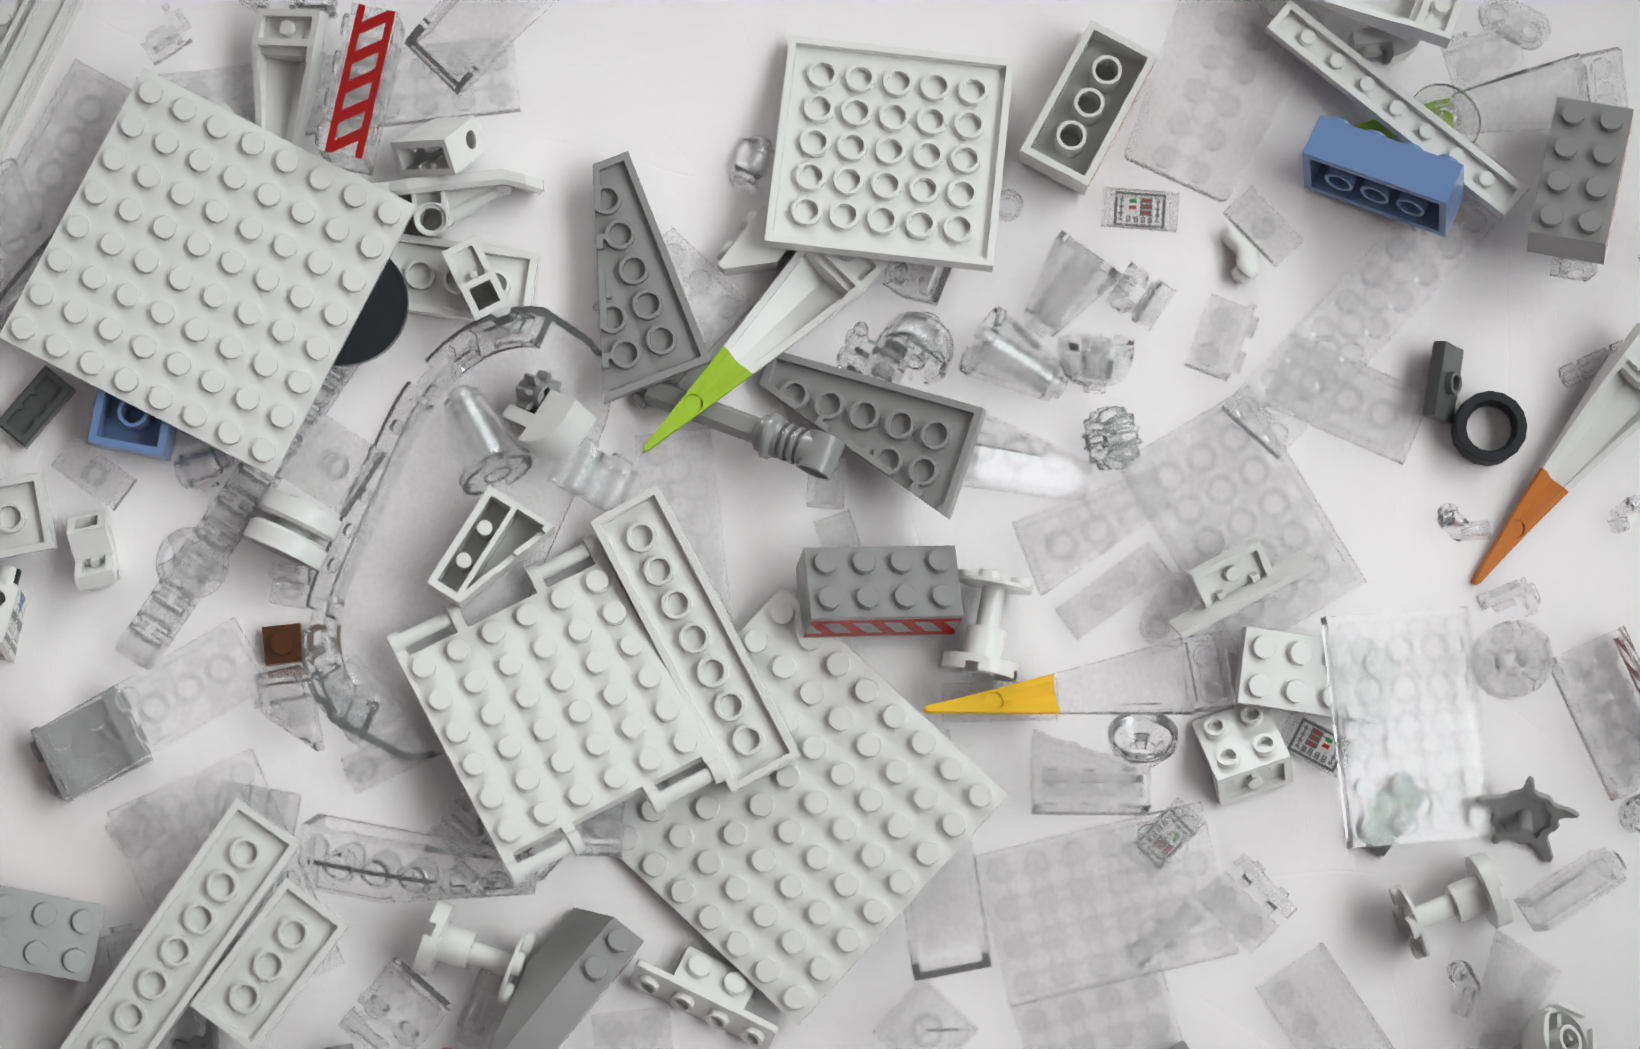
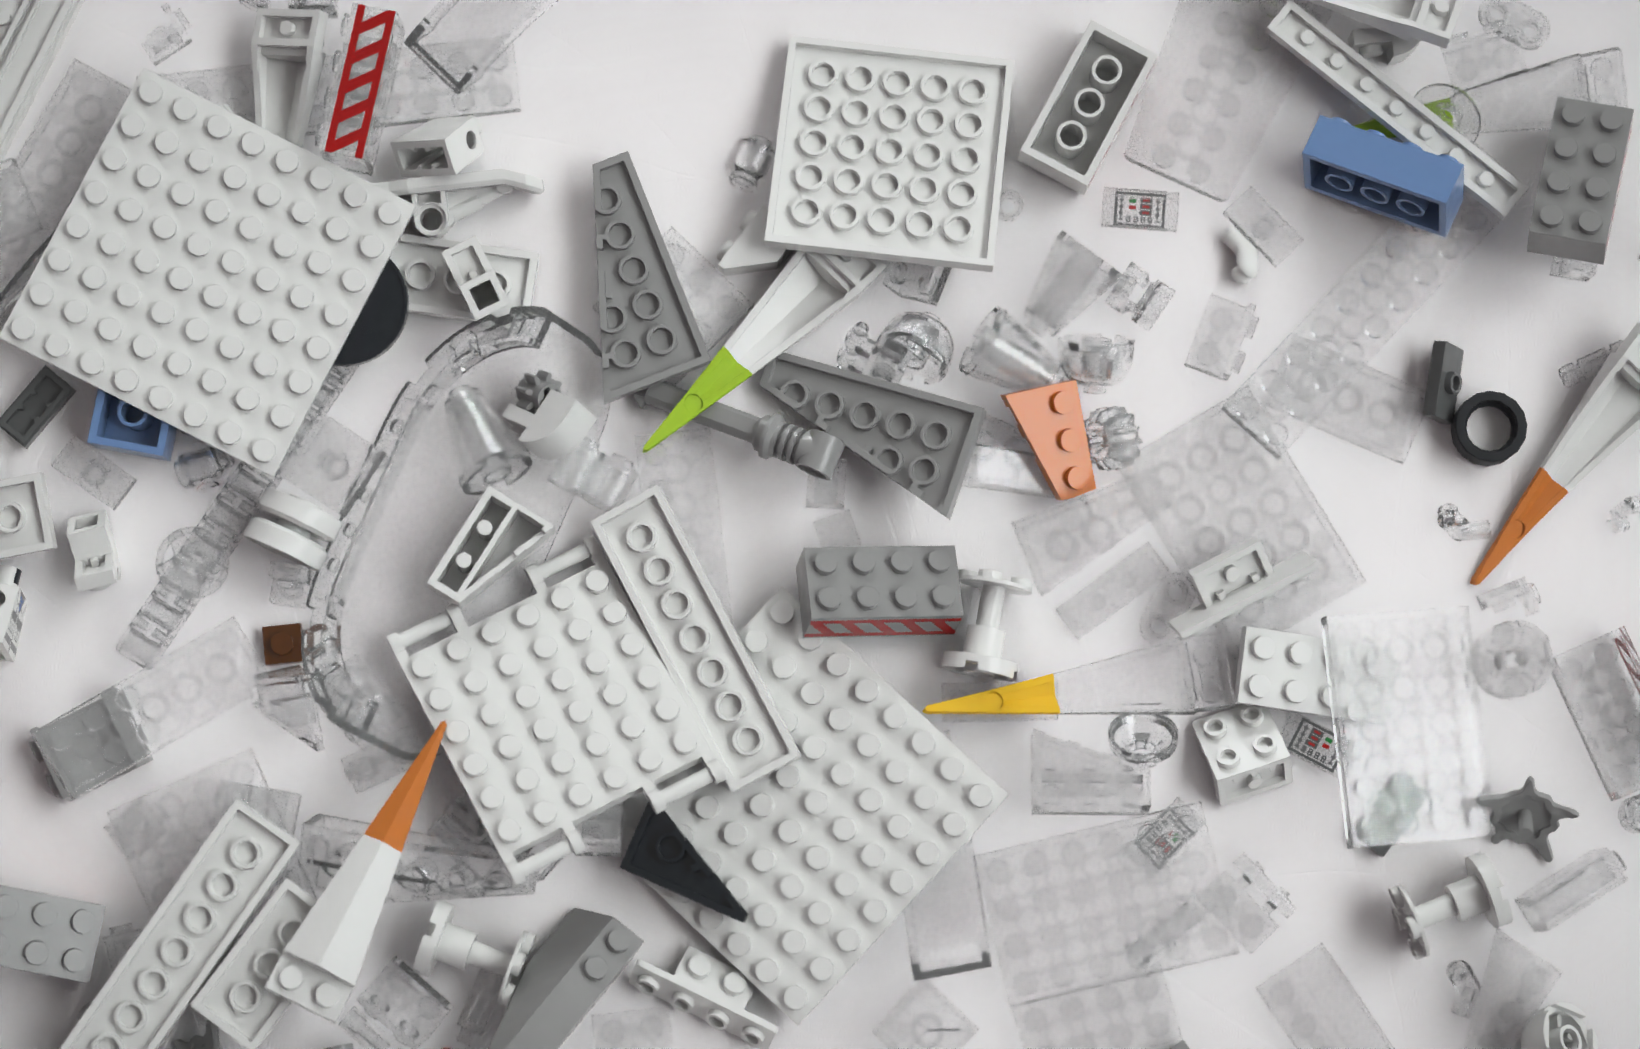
none -> white plate [265,720,446,1024]
none -> black wing [619,801,749,923]
none -> wing [1000,380,1097,500]

